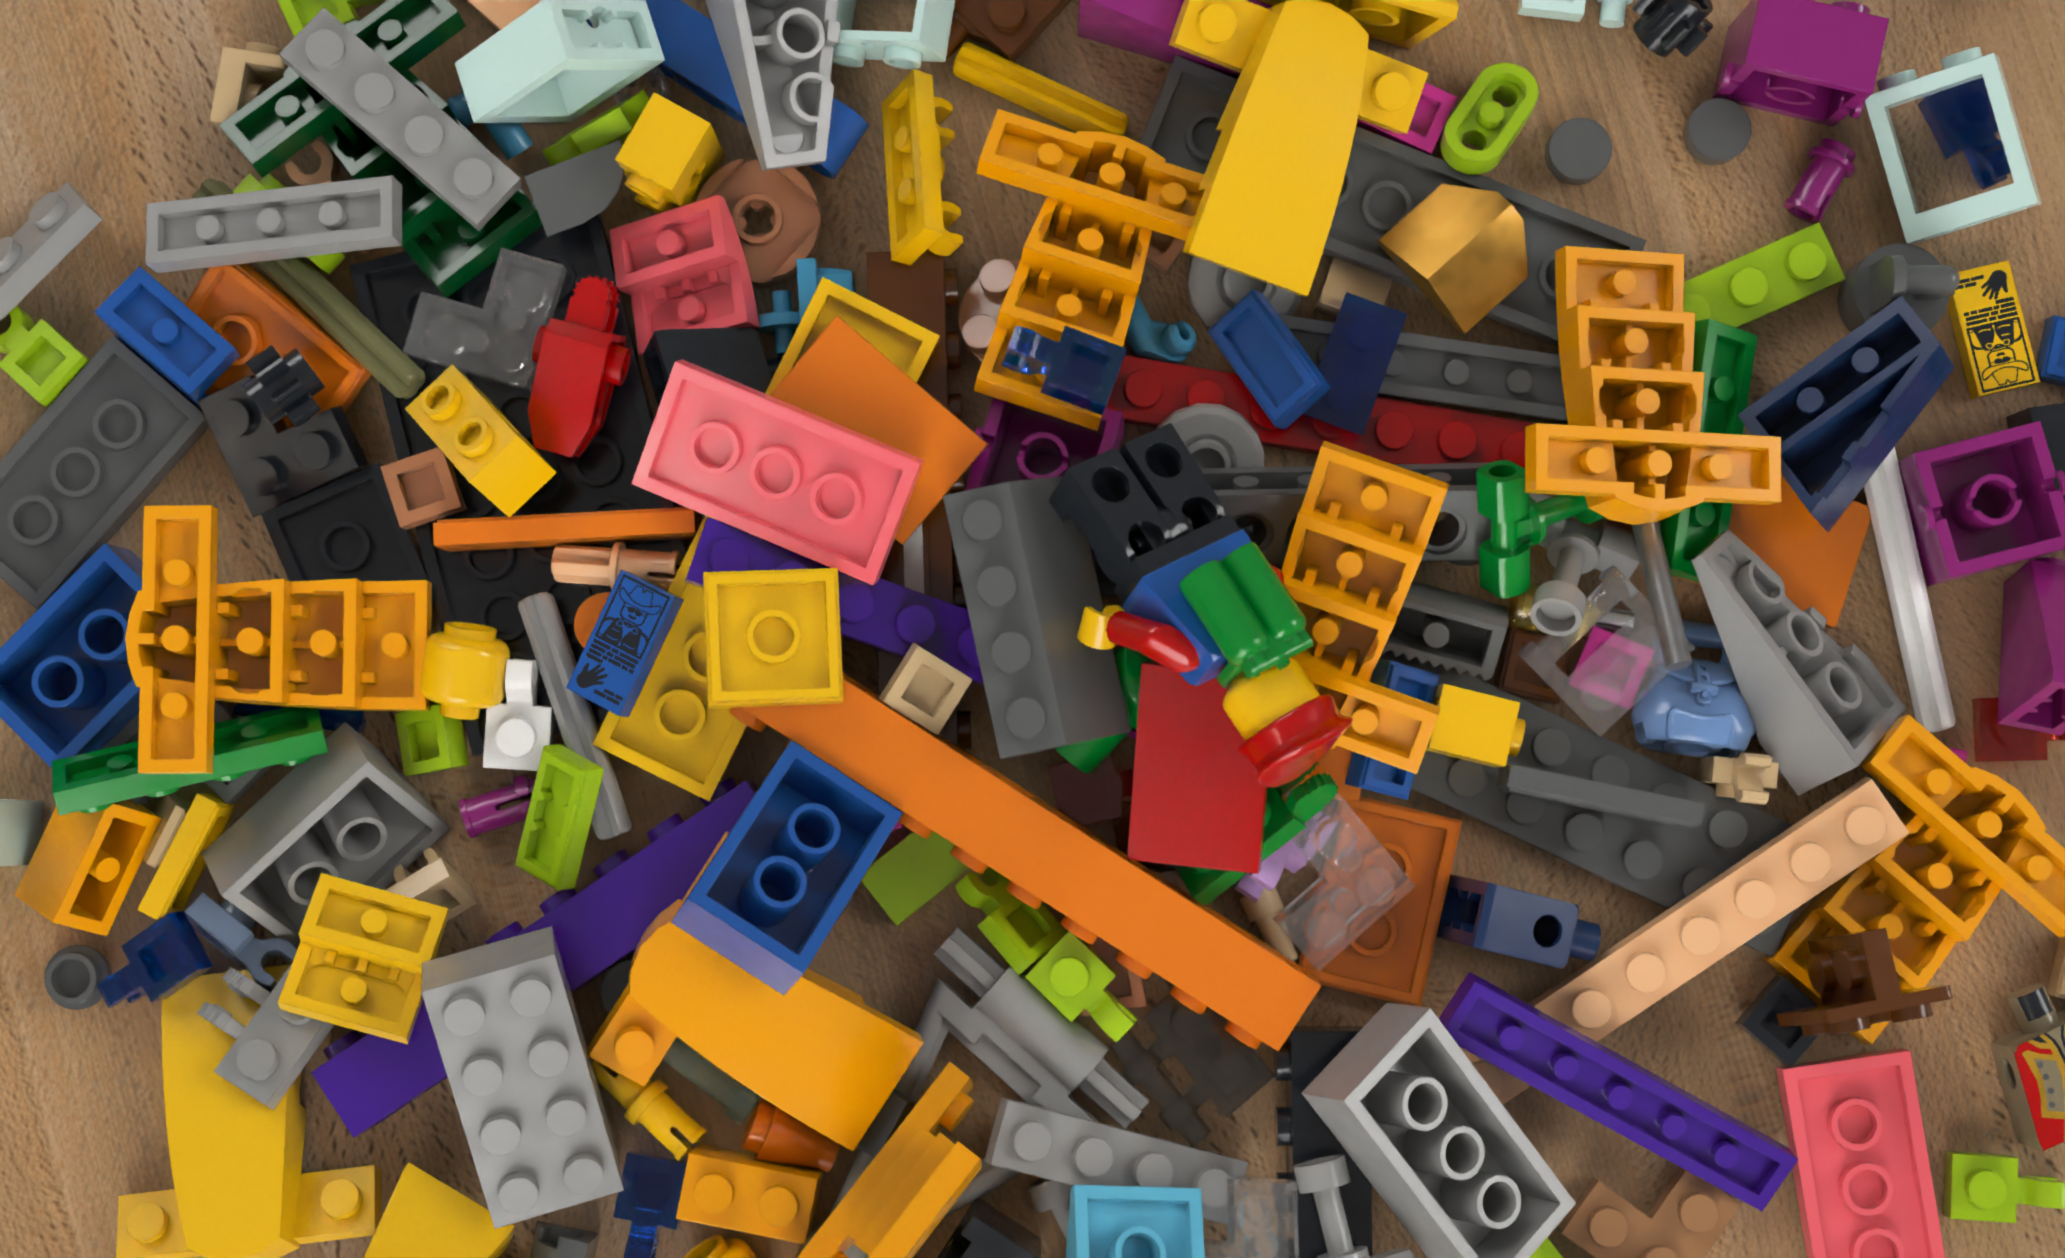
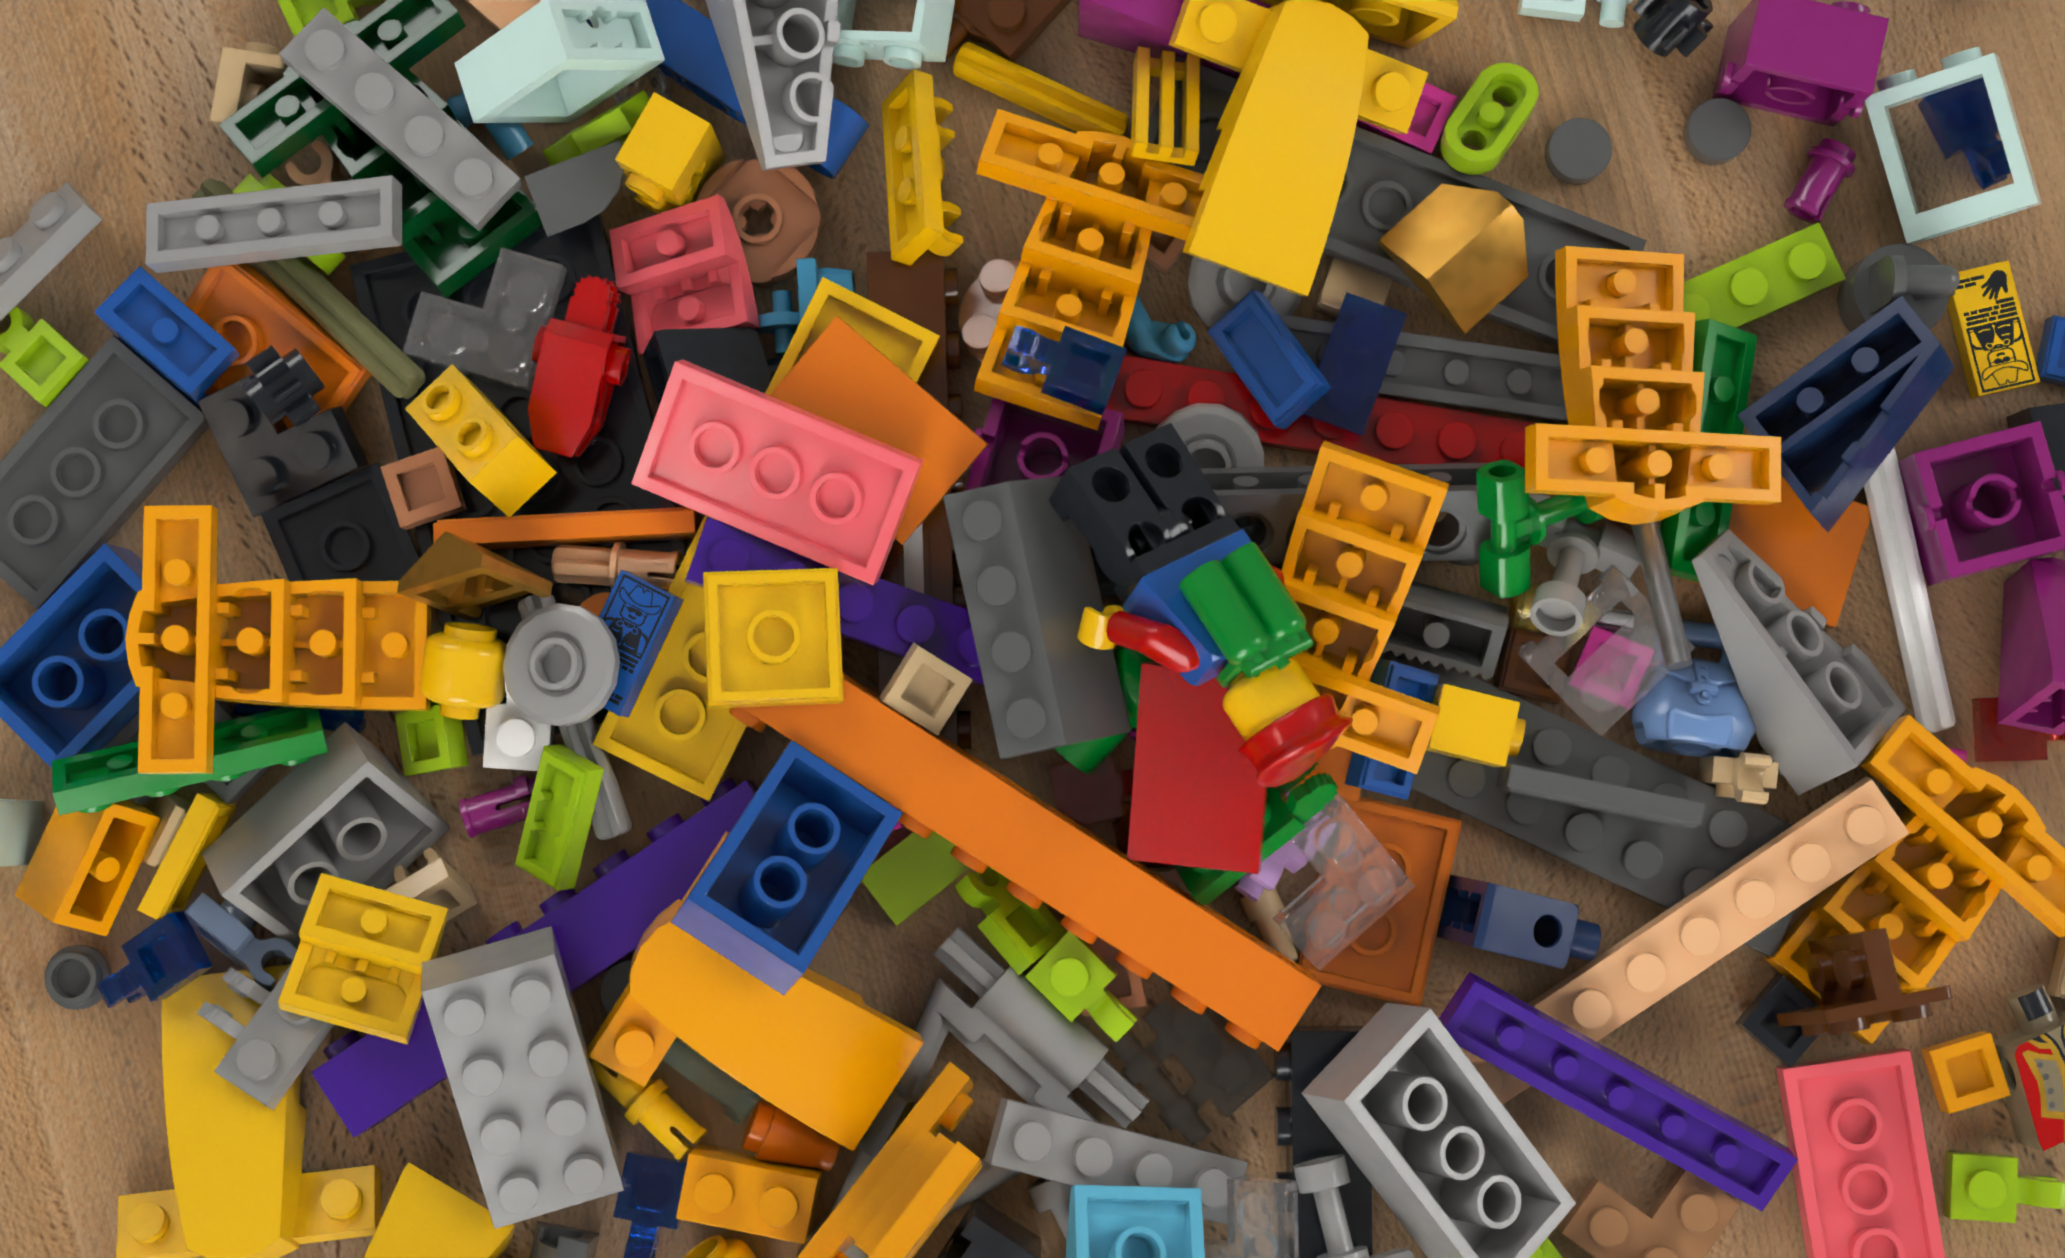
none -> pearl gold slope [397,531,552,620]
none -> light grey wheel [503,603,620,727]
none -> yellow tile [1131,46,1200,166]
none -> light orange plate [1921,1031,2011,1114]

